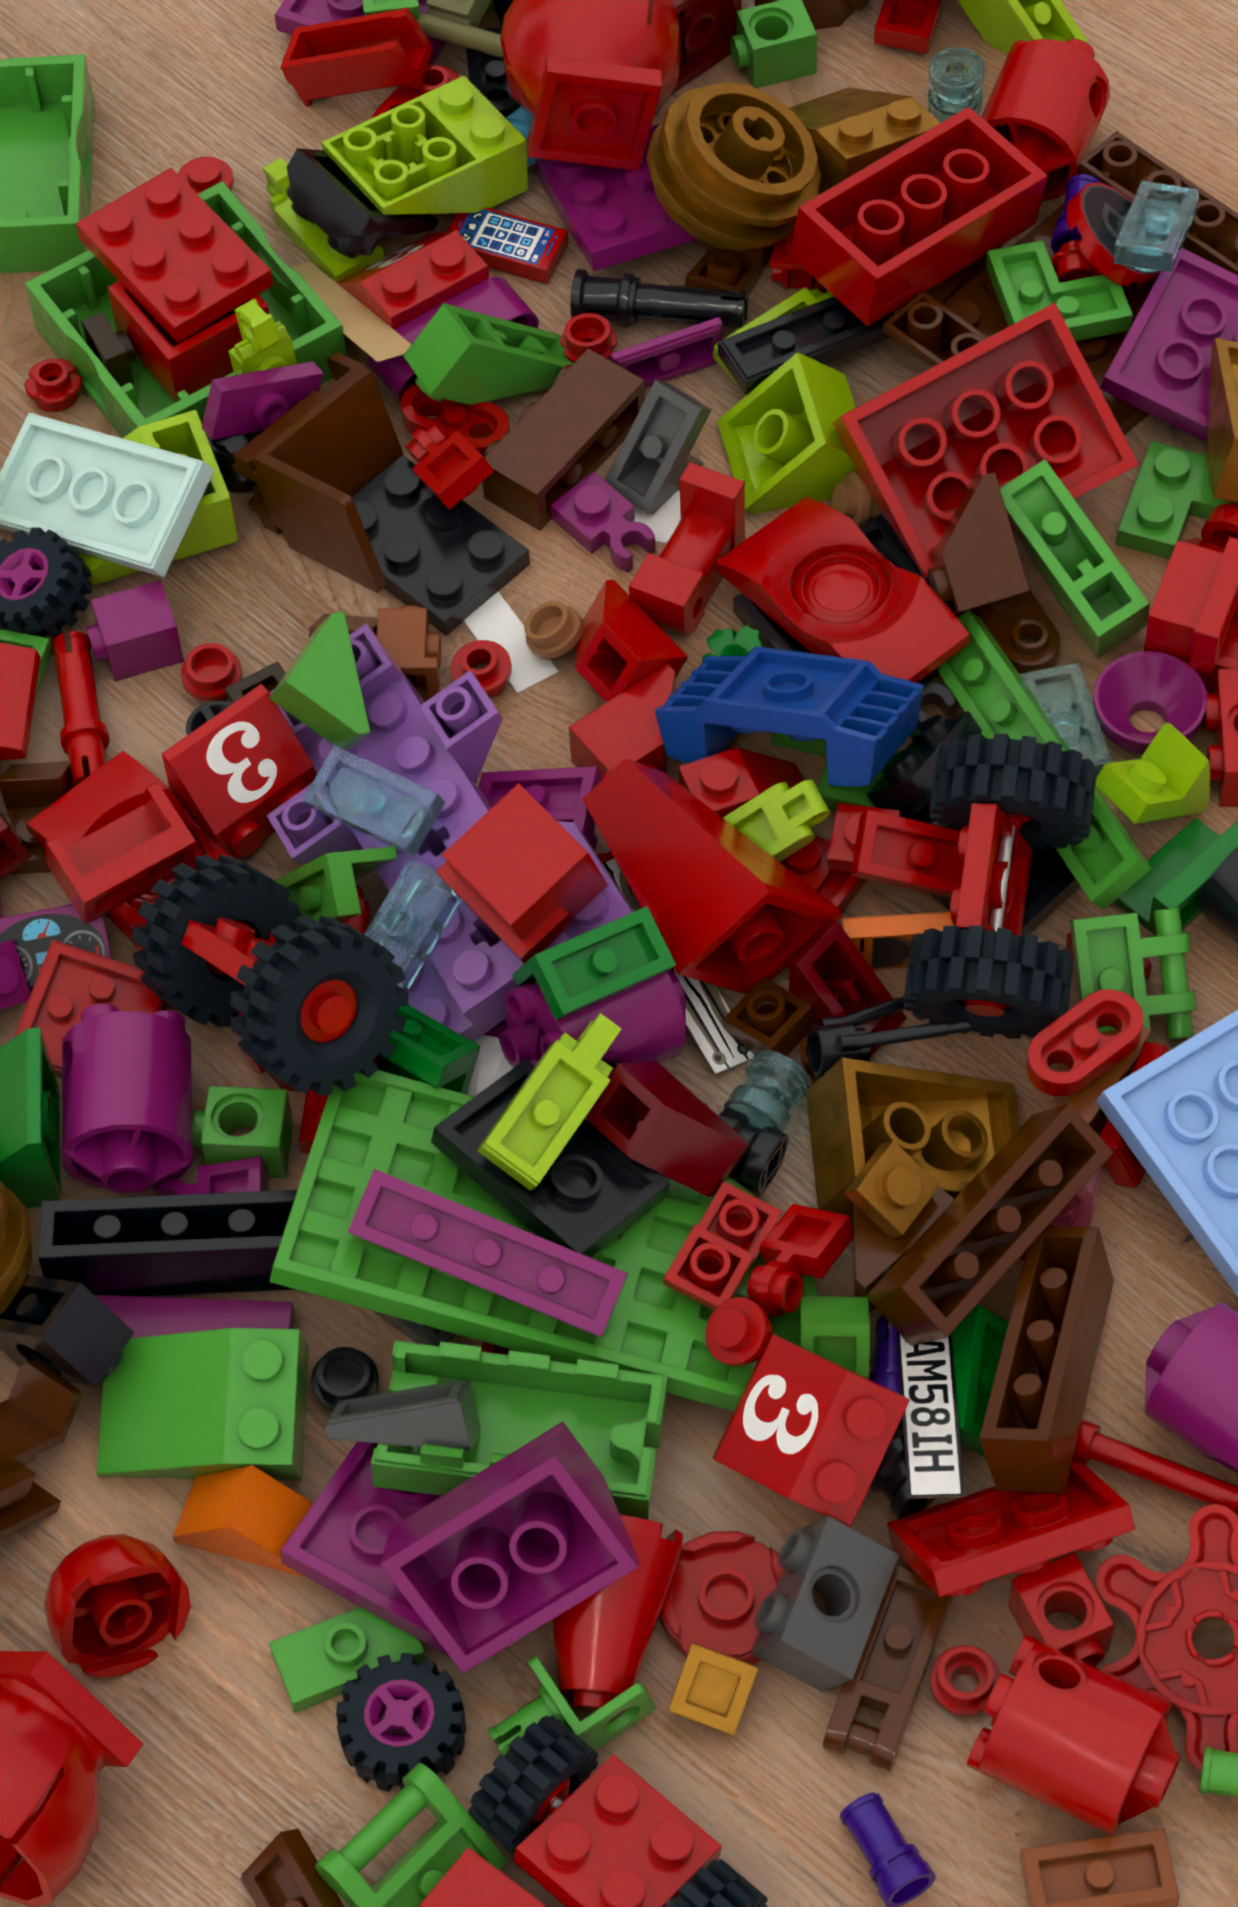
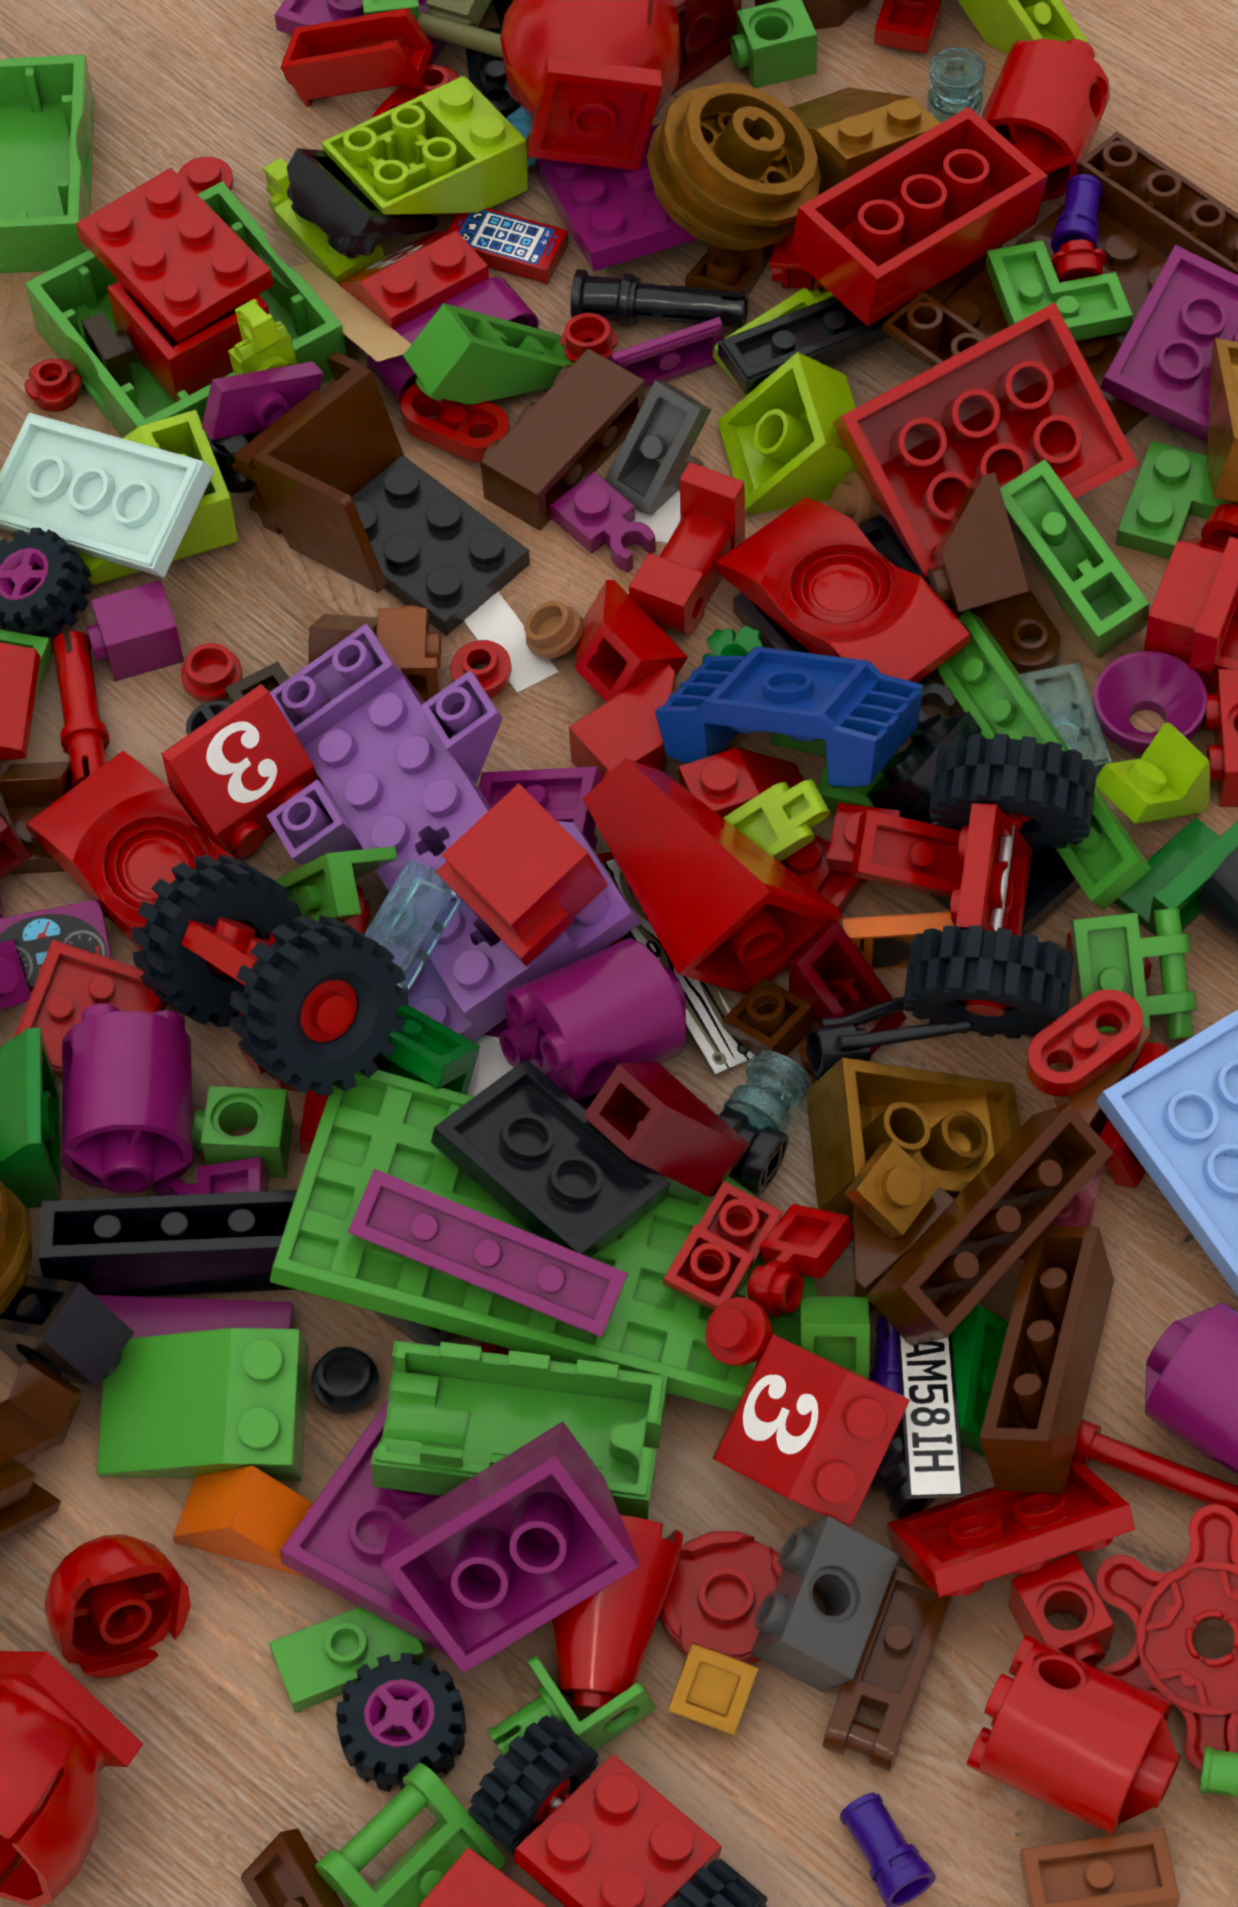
red panel [45,781,196,924] -> none
bright green slope [269,611,370,750] -> none
clear light blue plate [303,745,446,857] -> none
dark grey slope [325,1379,480,1450] -> none
red plate [405,423,494,510] -> none
lime hinge [476,1013,622,1191] -> none
green panel [512,906,676,1020] -> none
red plate [930,1645,1000,1716] -> none
tile [1066,182,1166,288] -> none
clear light blue plate [1114,181,1199,273] -> none

